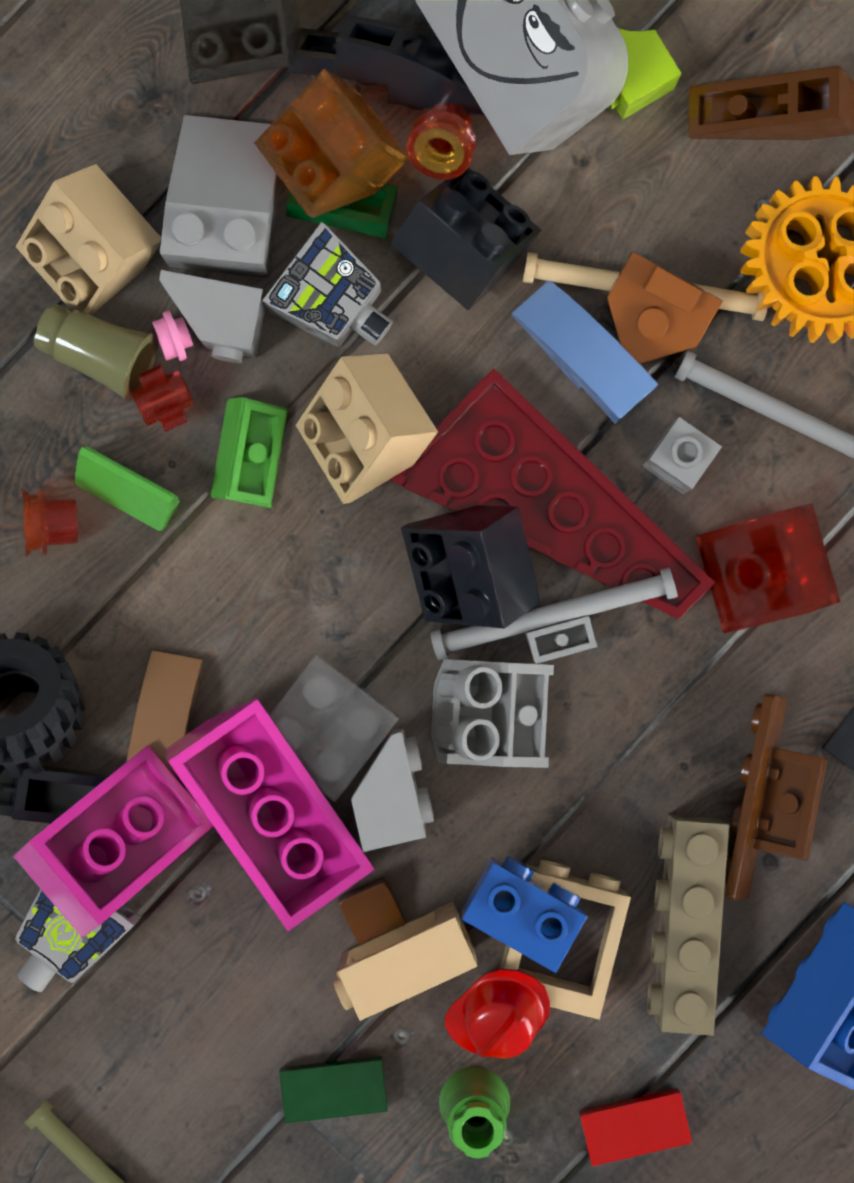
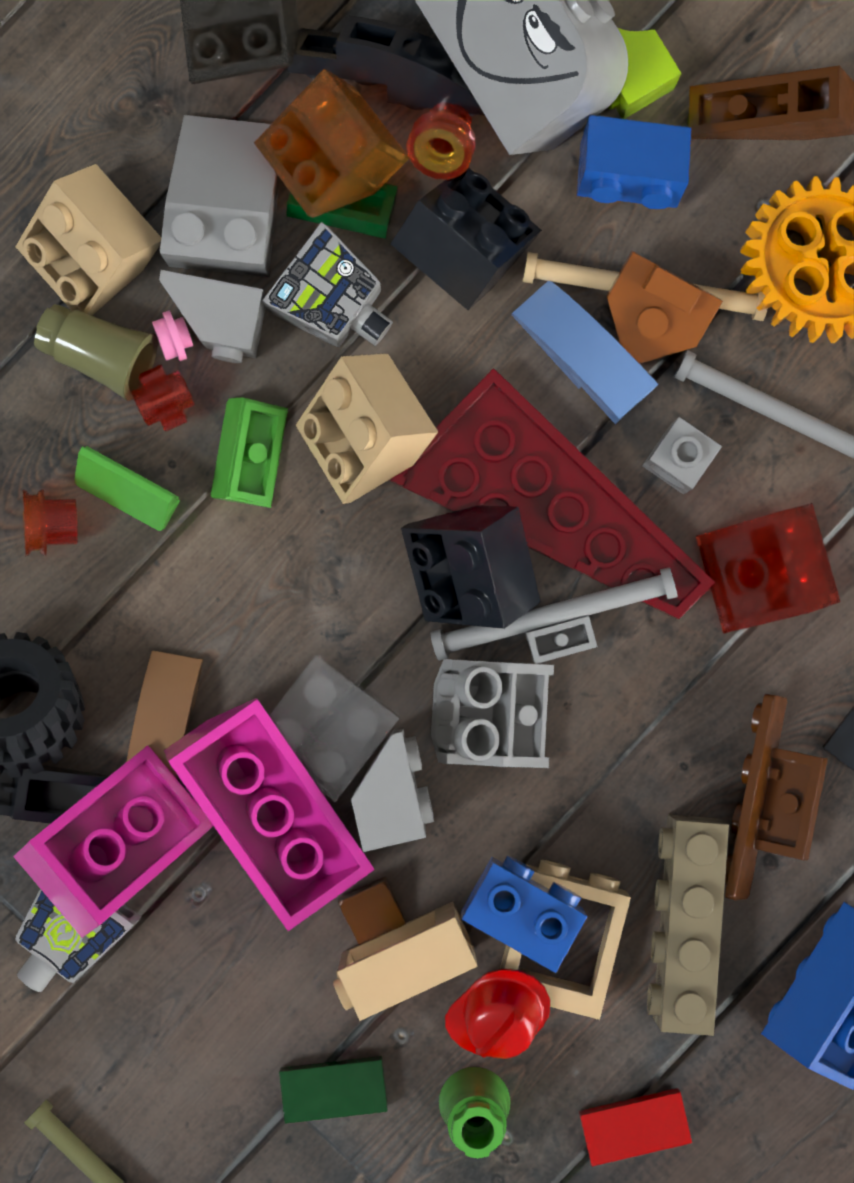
none -> blue brick [577,115,691,209]

